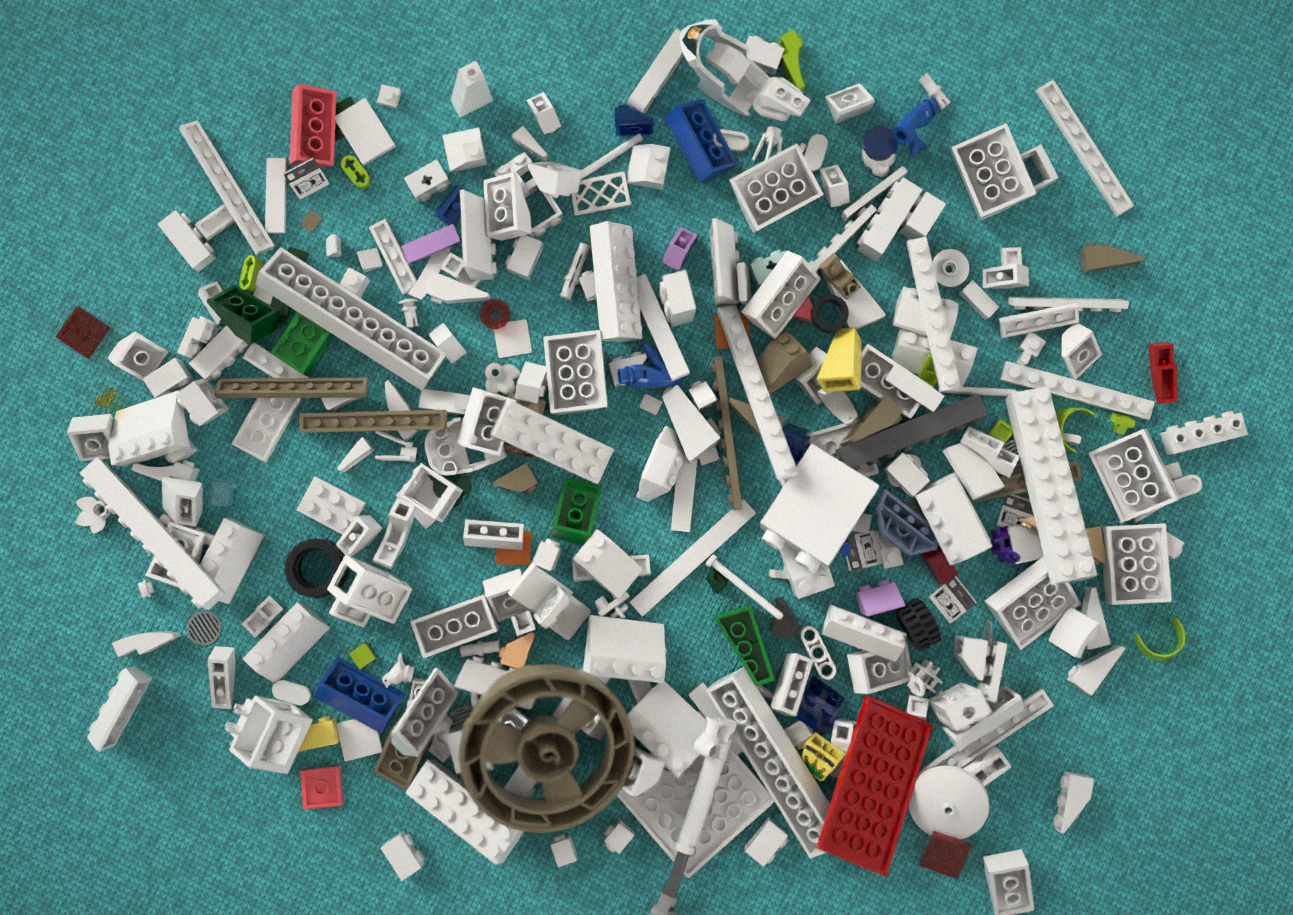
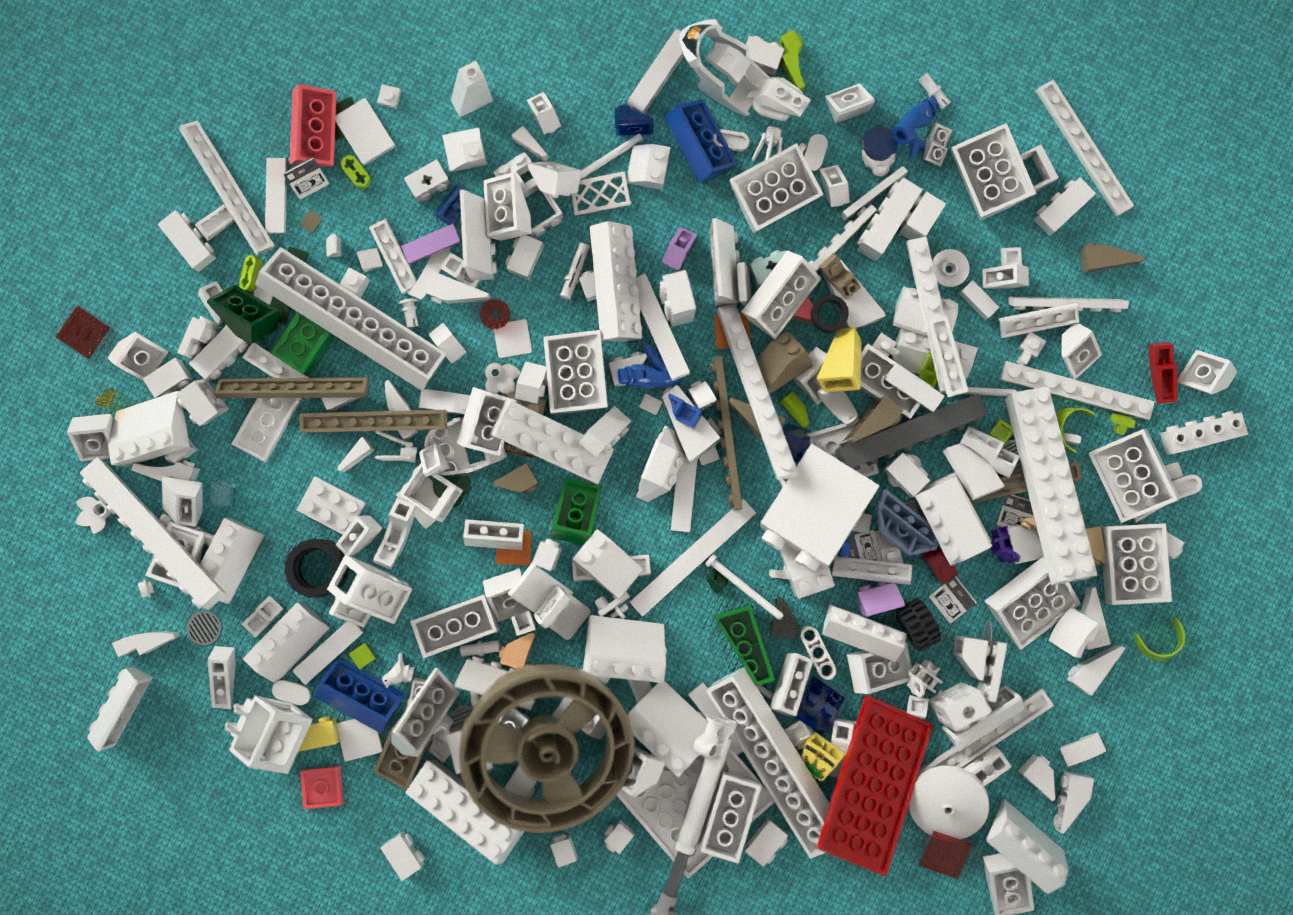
none -> white tile [293,621,364,685]
none -> white slope [419,443,450,477]
none -> white brick [579,406,632,458]
none -> blue slope [668,393,703,429]
none -> white brick [700,770,761,864]
none -> lime tile [781,391,809,428]
none -> white tile [832,556,912,585]
none -> white arm [872,333,900,357]
none -> white slope [924,123,952,166]
none -> white plate [927,316,968,397]
none -> white slope [986,799,1068,894]
none -> white slope [1018,754,1055,801]
none -> white brick [1034,177,1096,236]
none -> white slope [1060,732,1106,767]
none -> white slope [1177,350,1237,395]

